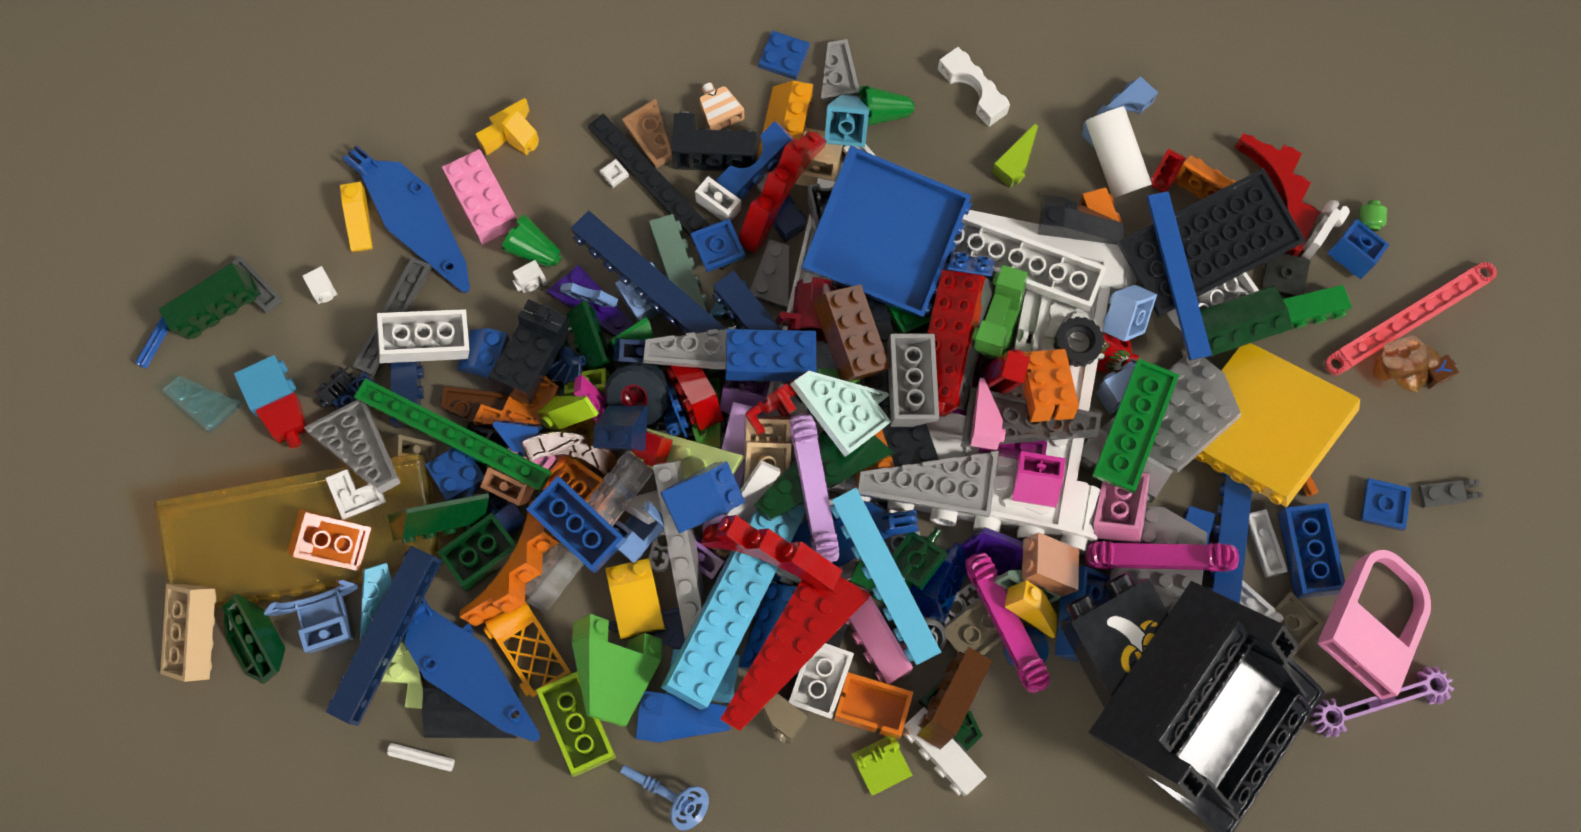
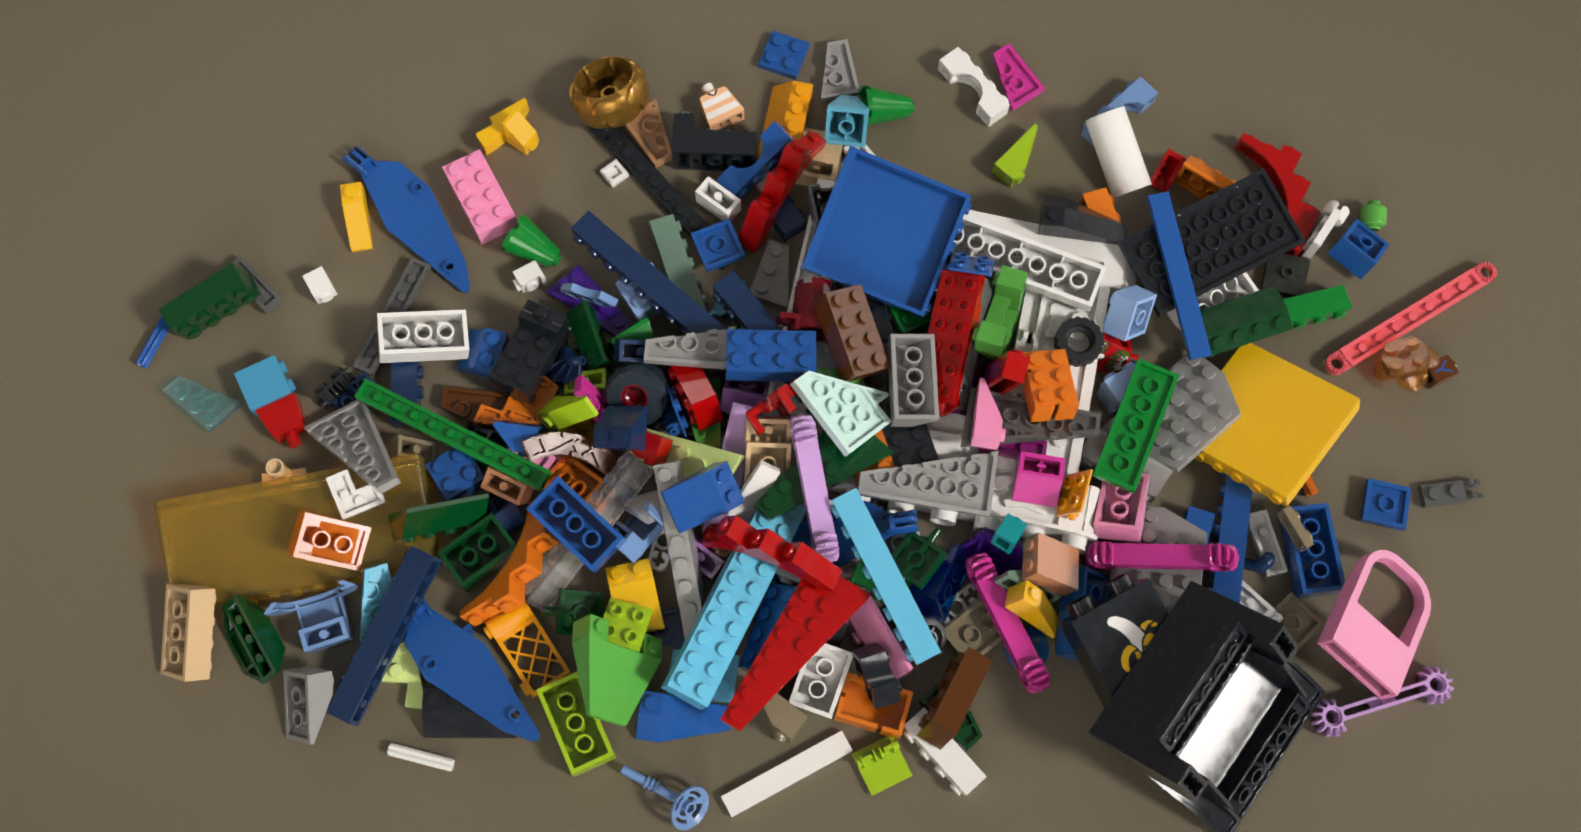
none -> tan bar [262,458,310,489]
none -> light grey slope [283,666,334,745]
none -> dark green plate [542,589,606,636]
none -> pearl gold wheel [570,56,649,129]
none -> lime hinge [603,598,653,652]
none -> white tile [721,731,853,818]
none -> black brick [852,642,902,709]
none -> teal brick [991,513,1027,555]
none -> dark pink wing [992,43,1045,112]
none -> light orange hinge [1056,469,1093,521]
none -> dark blue arm [1244,552,1275,573]
none -> dark tan plate [1276,505,1314,553]

